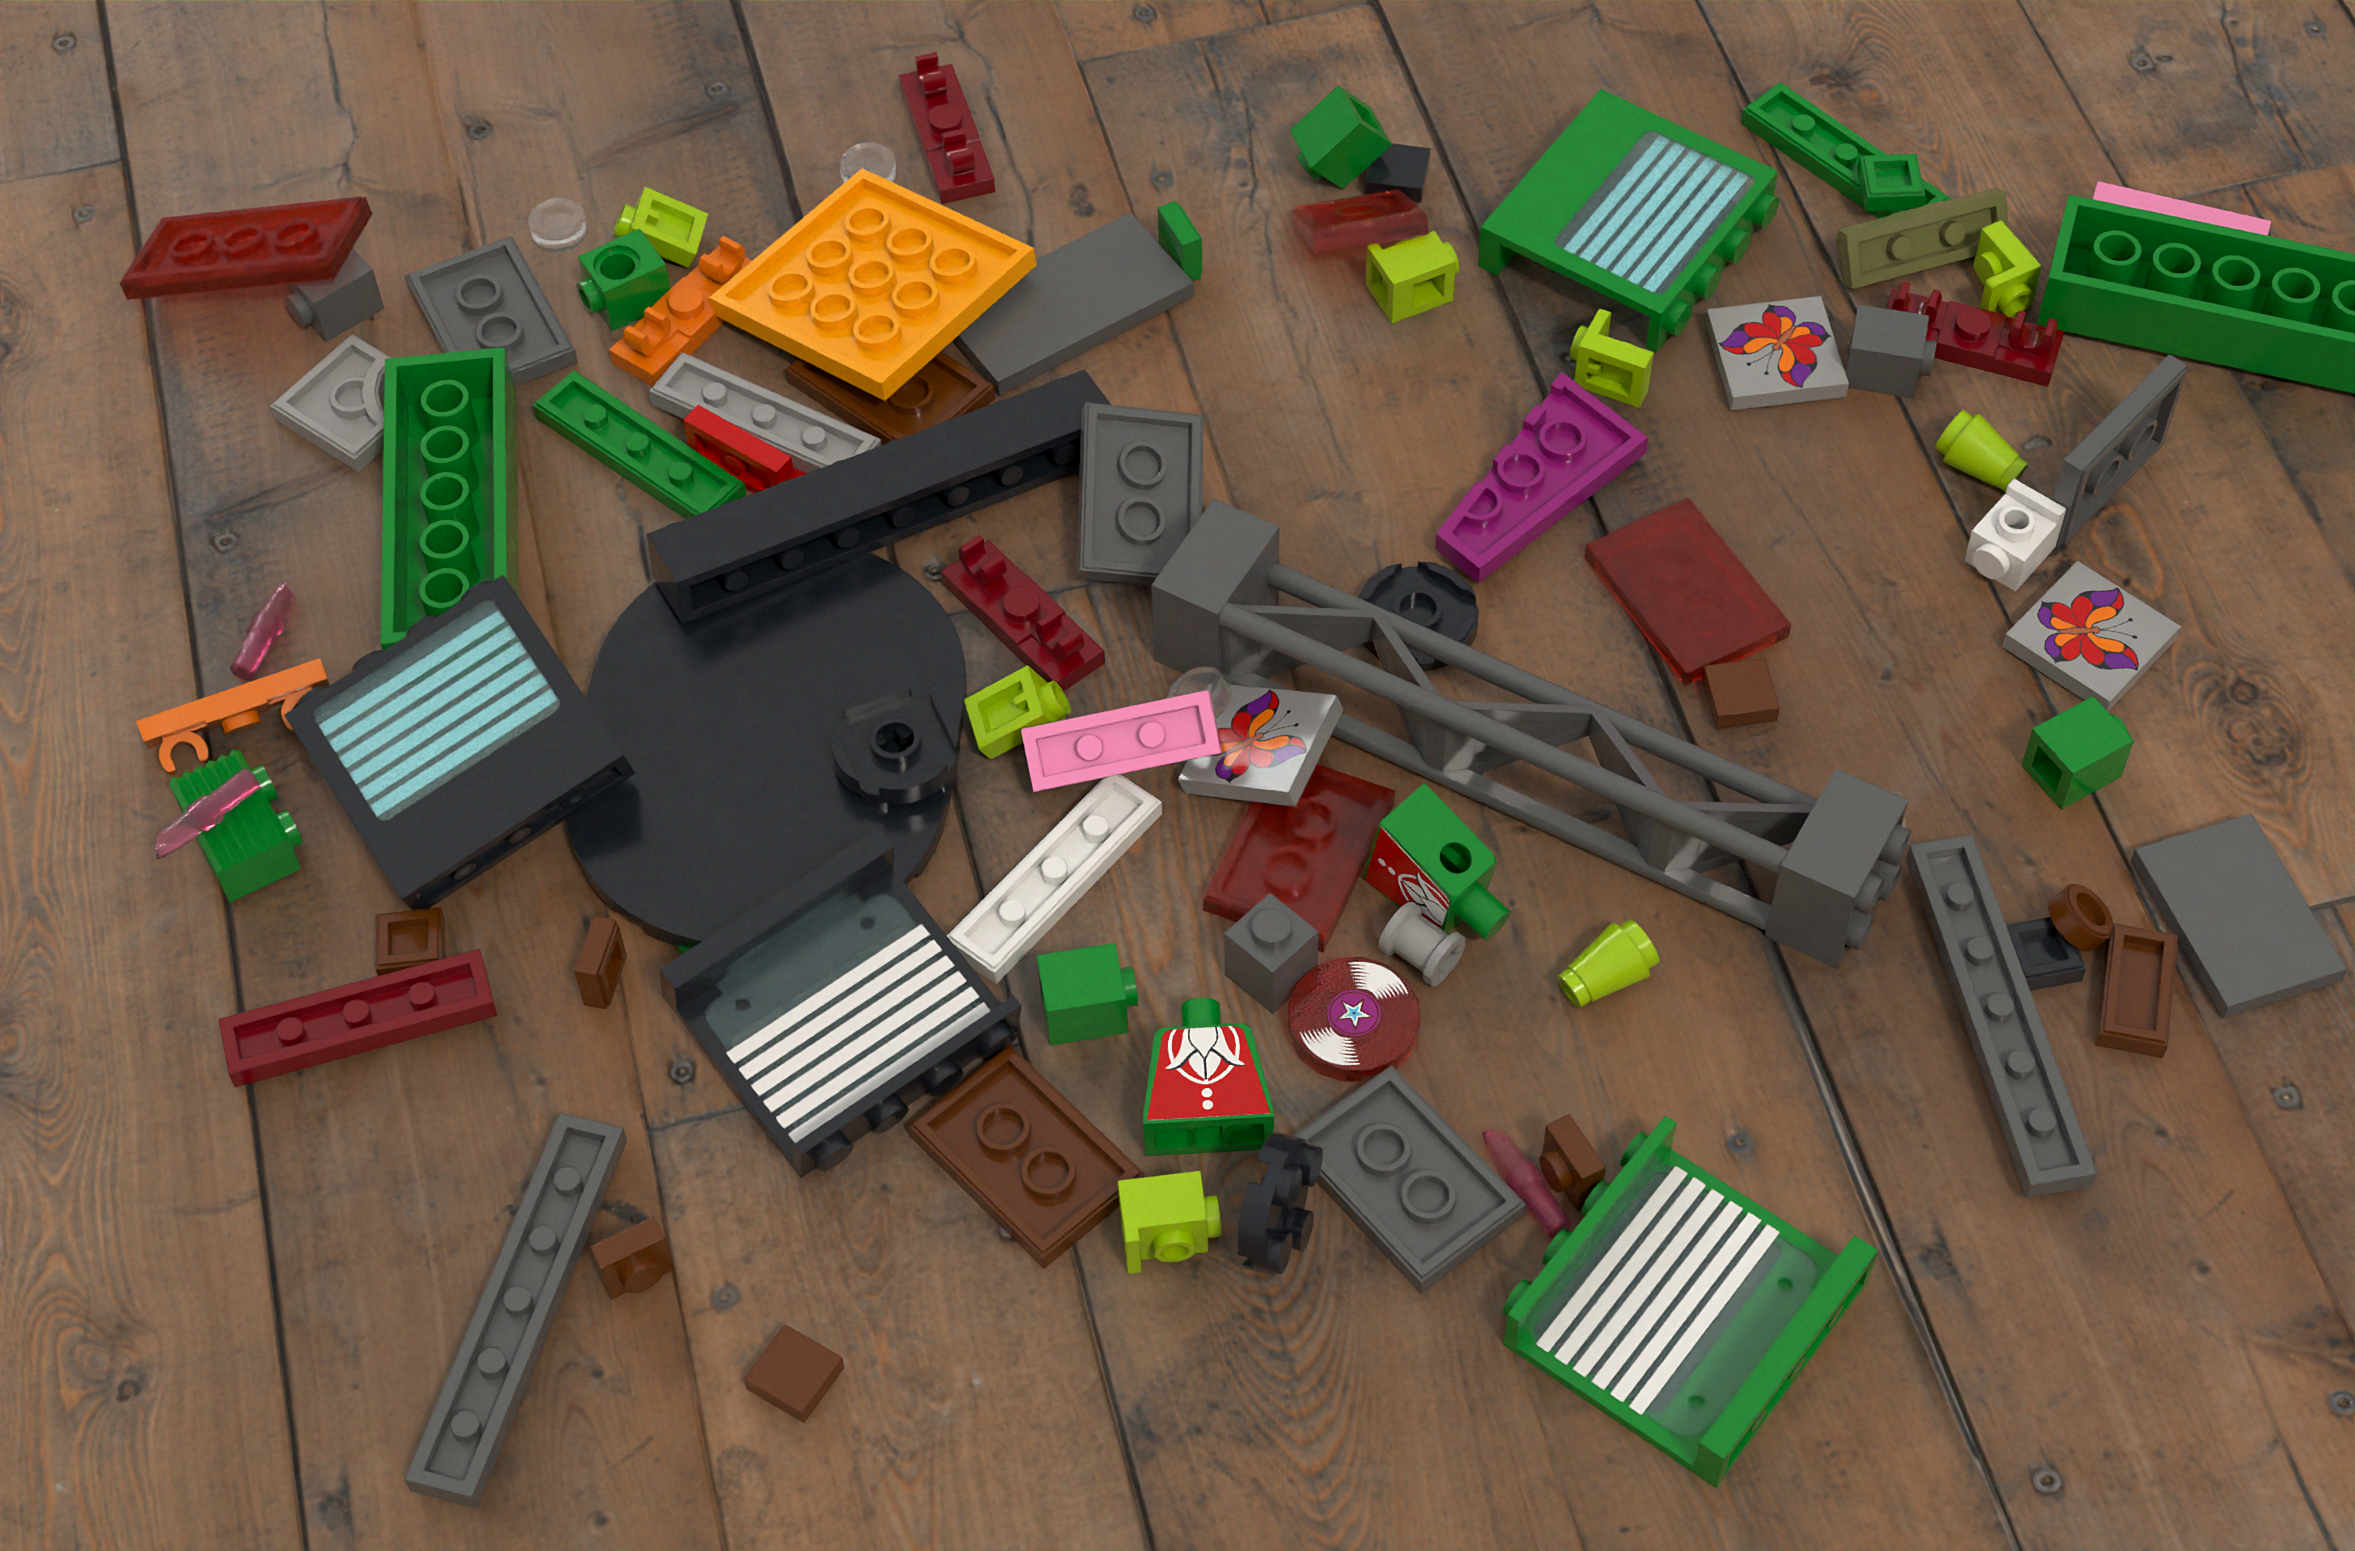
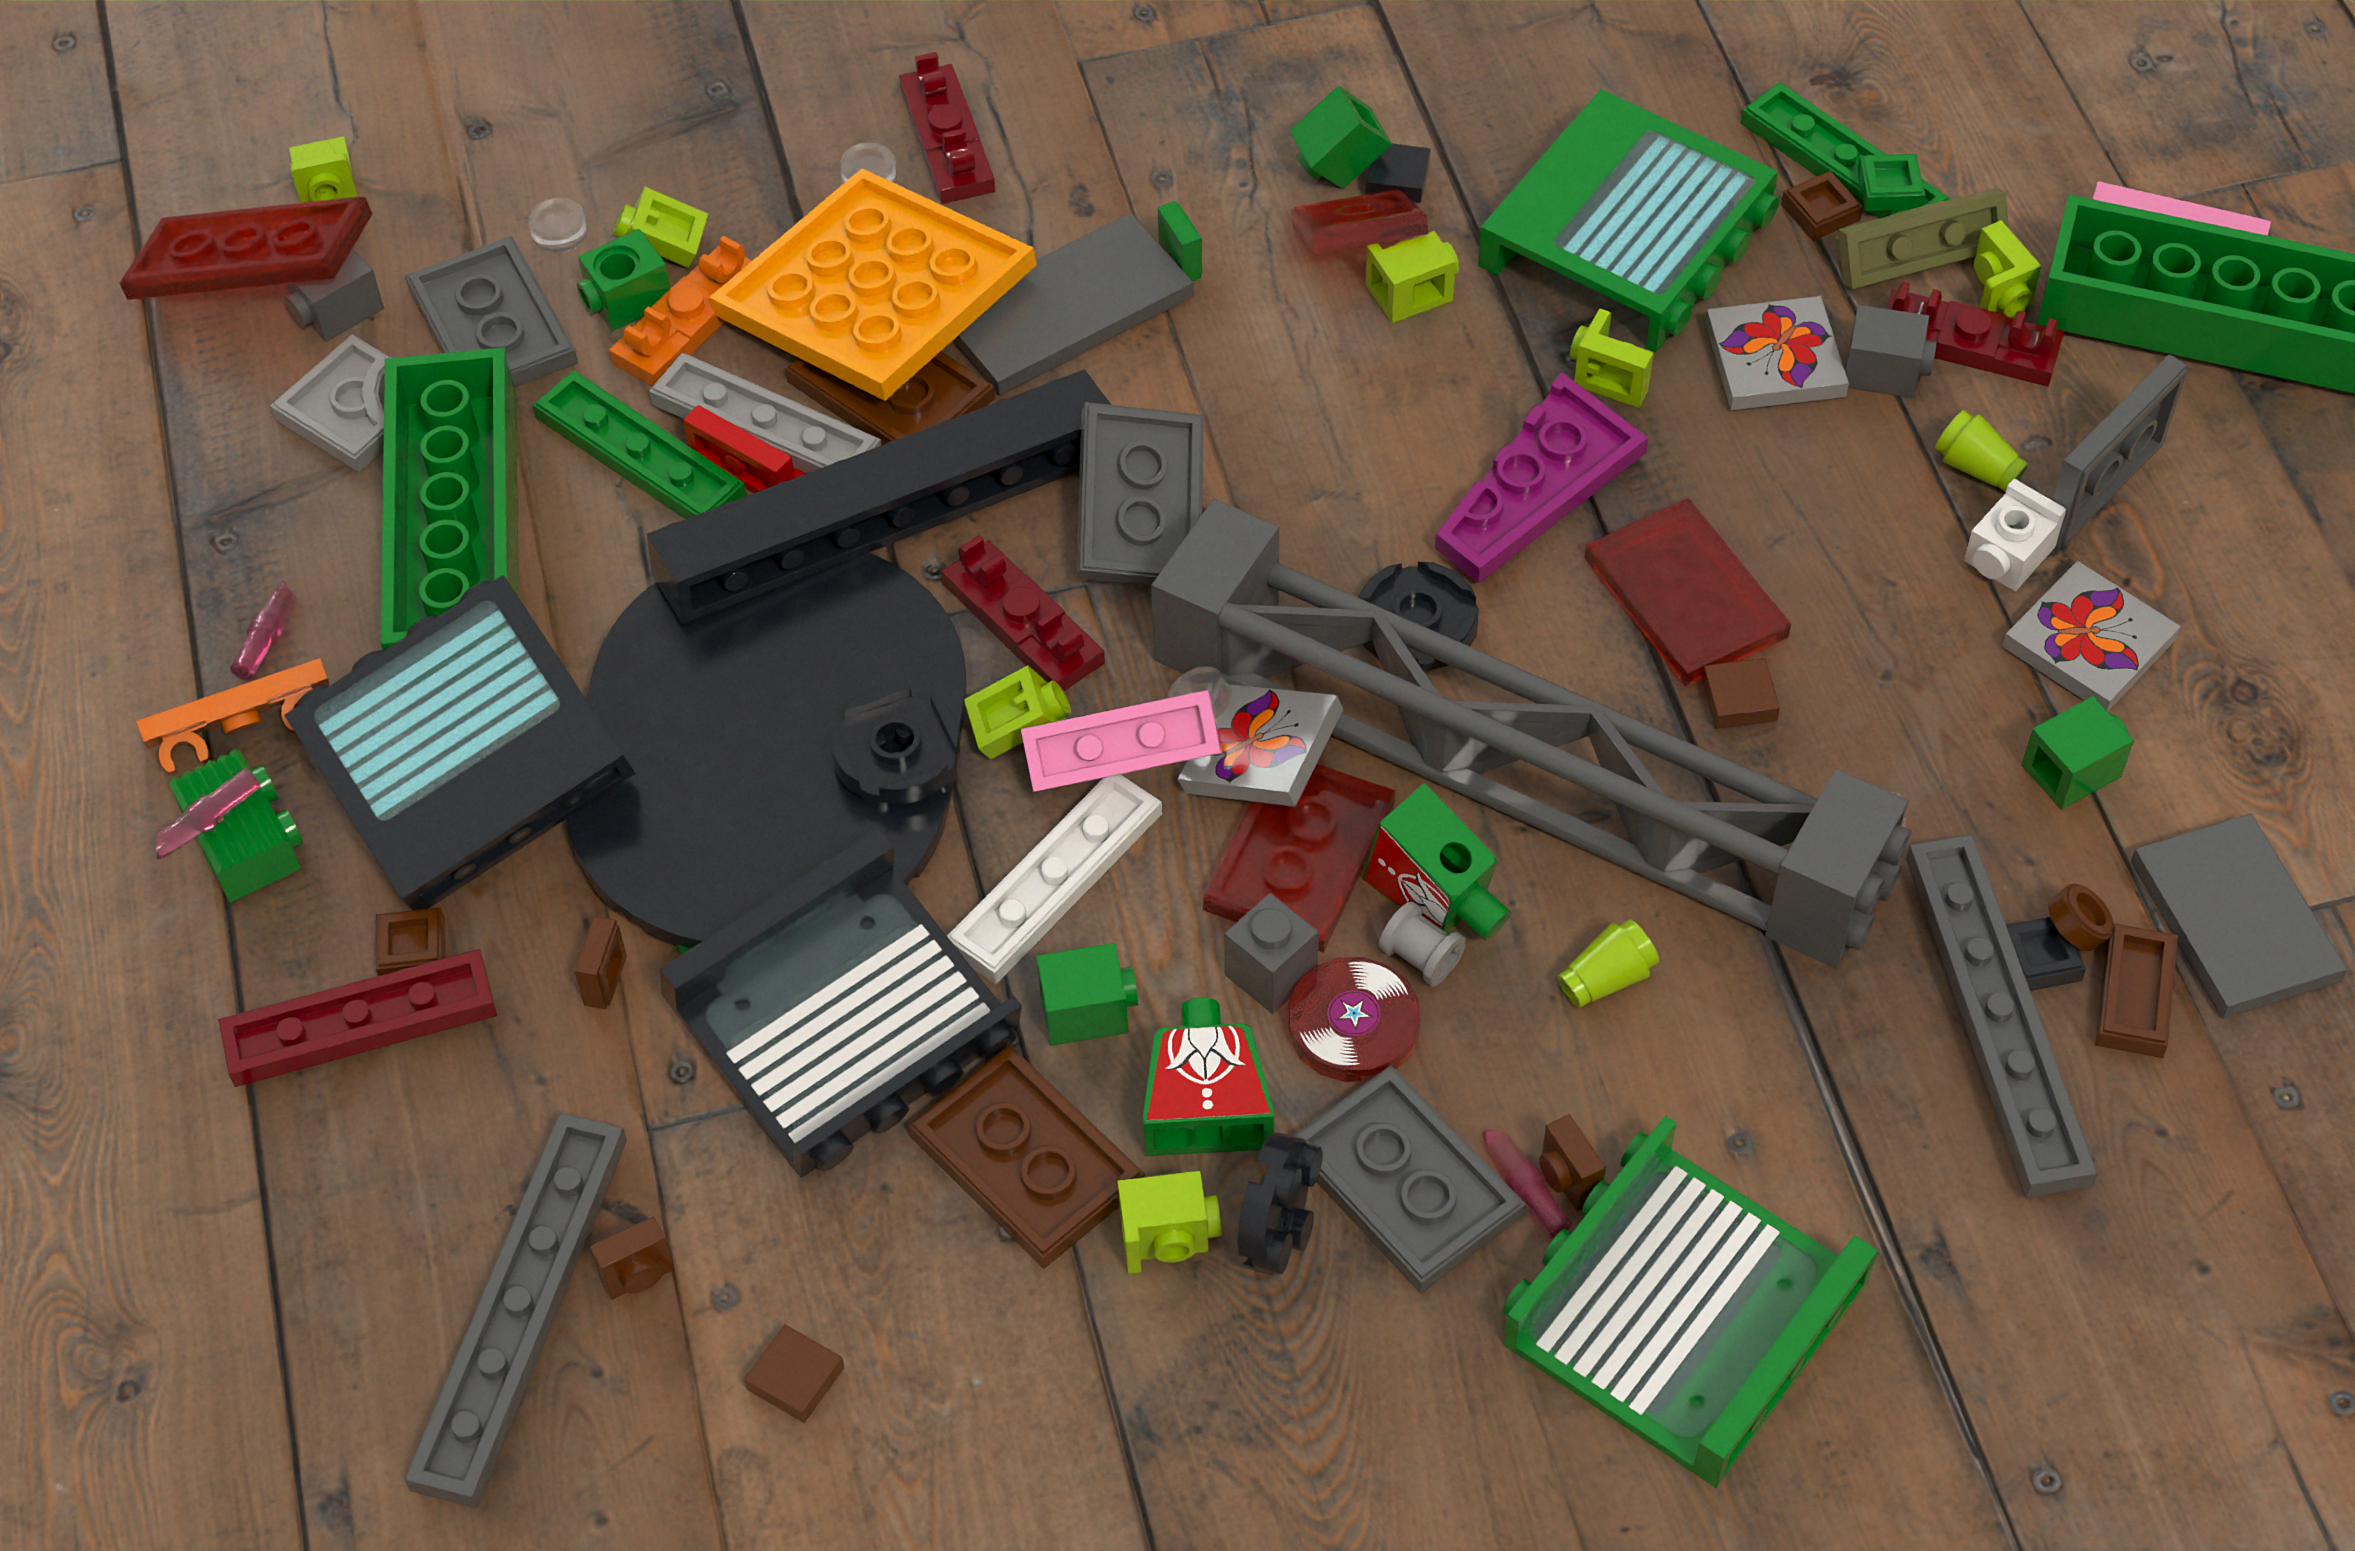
none -> lime bracket [289,136,358,210]
none -> reddish brown tile [1781,171,1863,241]

